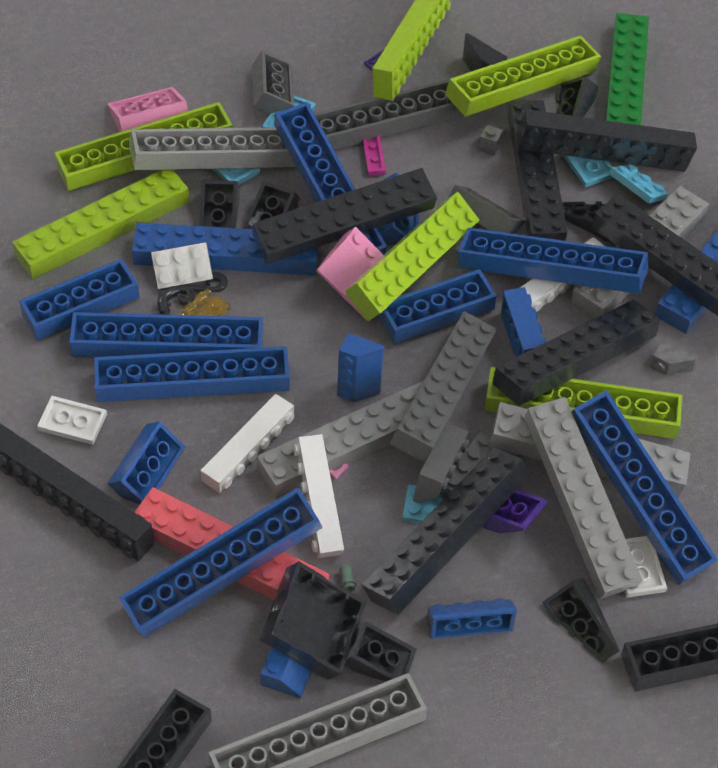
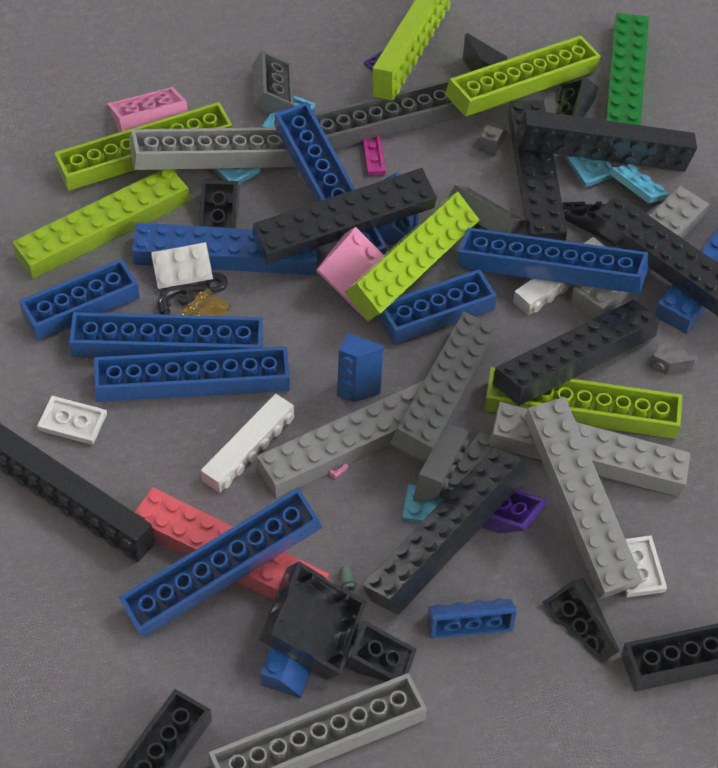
blue slope [107,421,185,505] -> none
black slope [243,181,300,229] -> none
white brick [294,434,344,558] -> none
blue slope [500,287,547,357] -> none
blue brick [572,390,718,585] -> none

